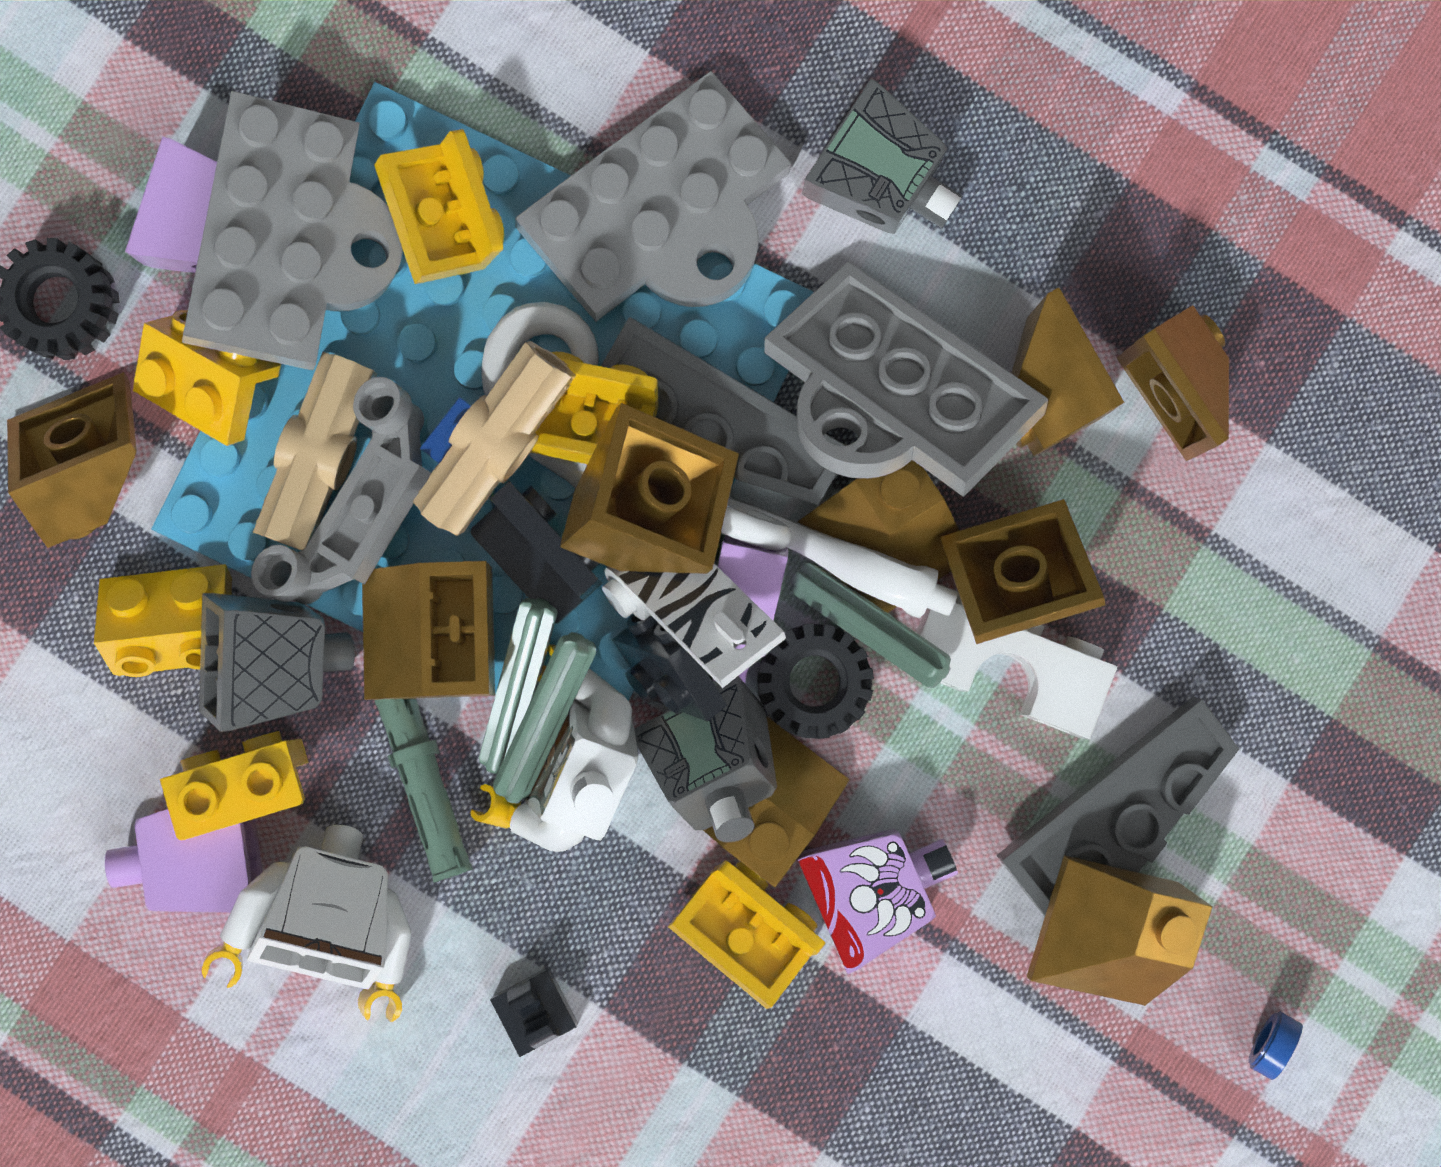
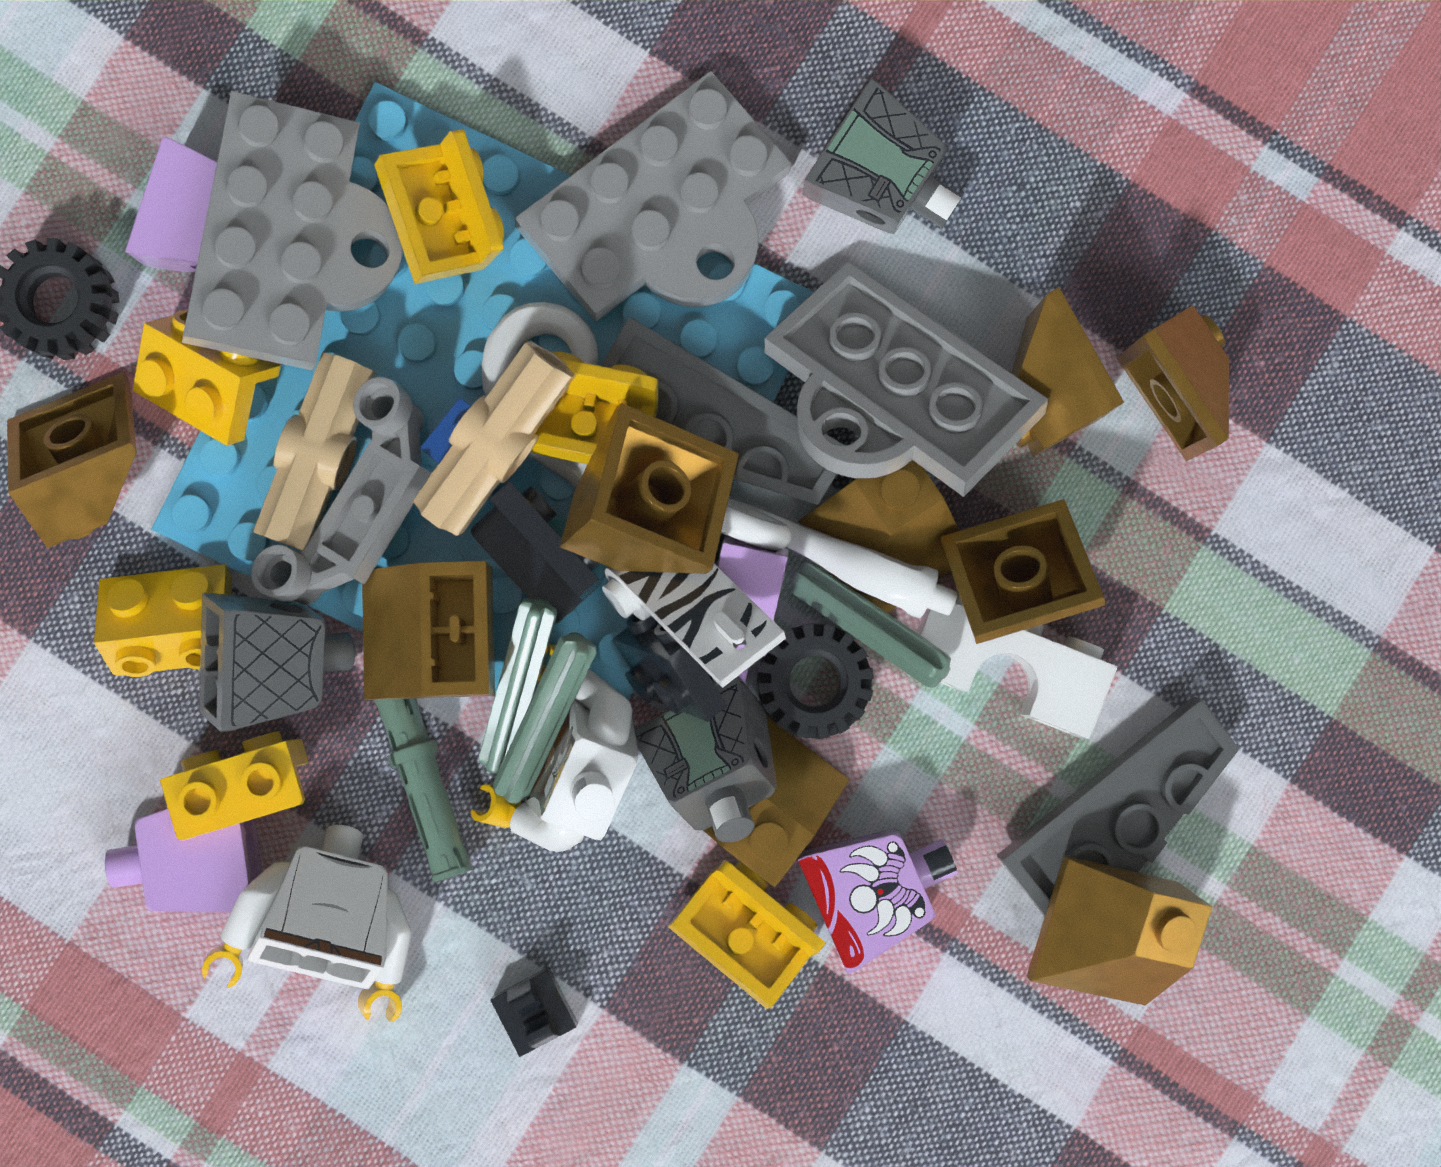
blue tile [1248,1011,1303,1080] -> none

